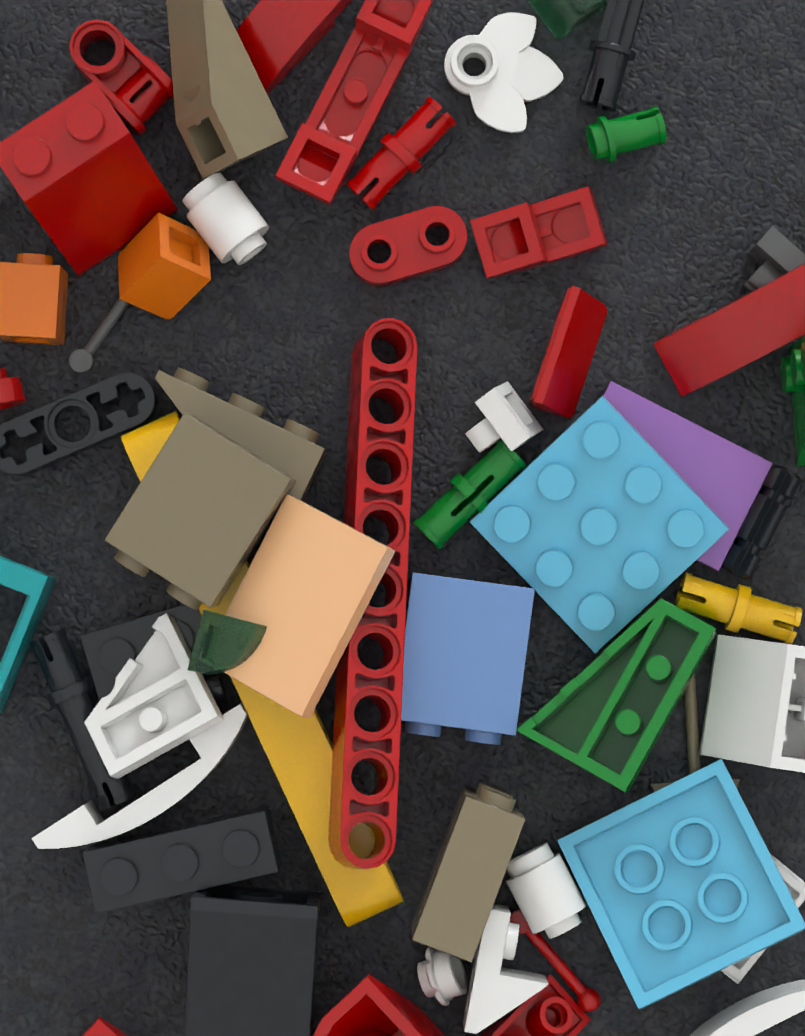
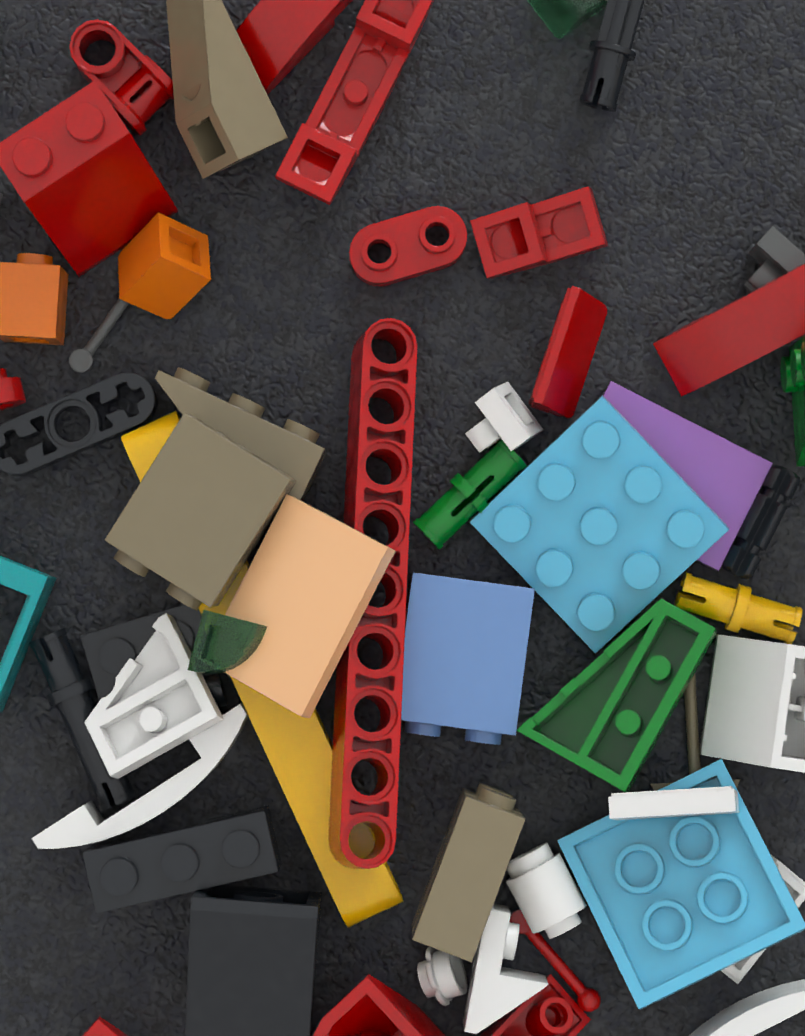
white brick [182,172,269,265] -> none
red pin [345,97,456,210] -> none
white plate [444,12,564,133] -> none
green pin [586,106,667,163] -> none
none -> white tile [608,786,739,820]

